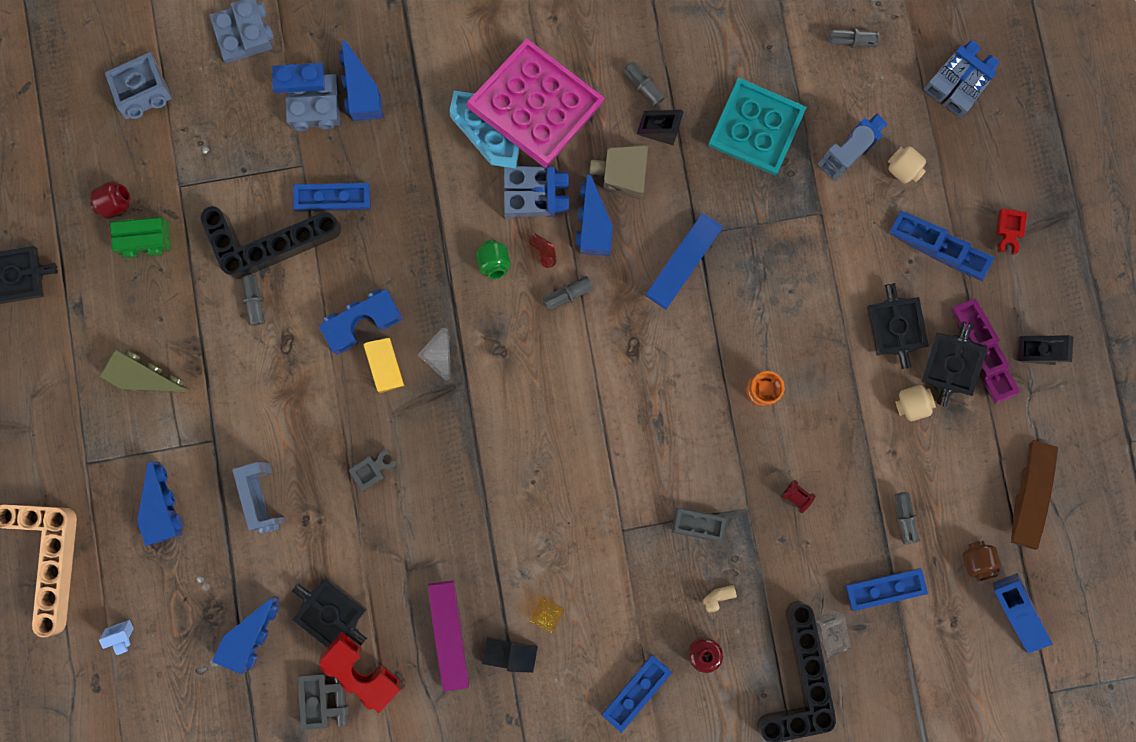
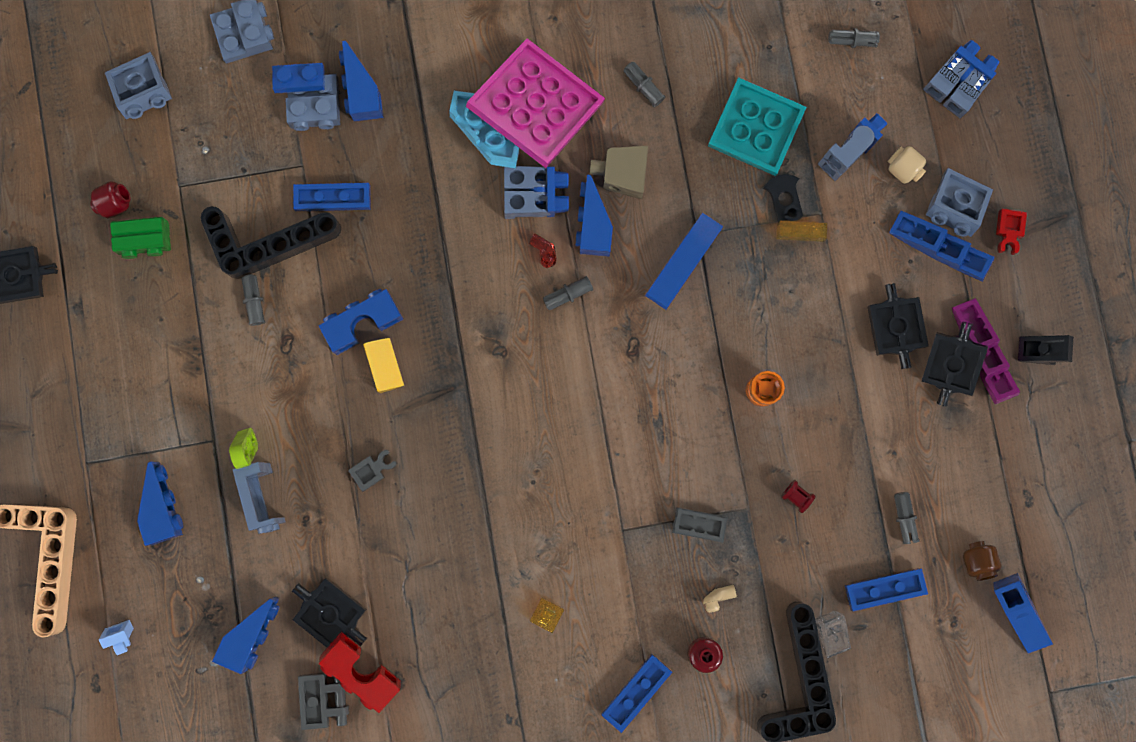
olive slope [100,350,189,393] -> none
clear slope [417,328,451,382] -> none
magenta slope [428,580,469,692] -> none
green head [476,240,511,279] -> none
black slope [482,637,538,673] -> none
black slope [637,110,684,146] -> none
tan head [895,385,936,422] -> none
reddish brown slope [1011,440,1058,550] -> none
none -> lime beam [229,428,258,469]
none -> black piece [763,174,803,224]
none -> clear yellow piece [777,221,827,242]
none -> sand blue plate [926,168,993,237]

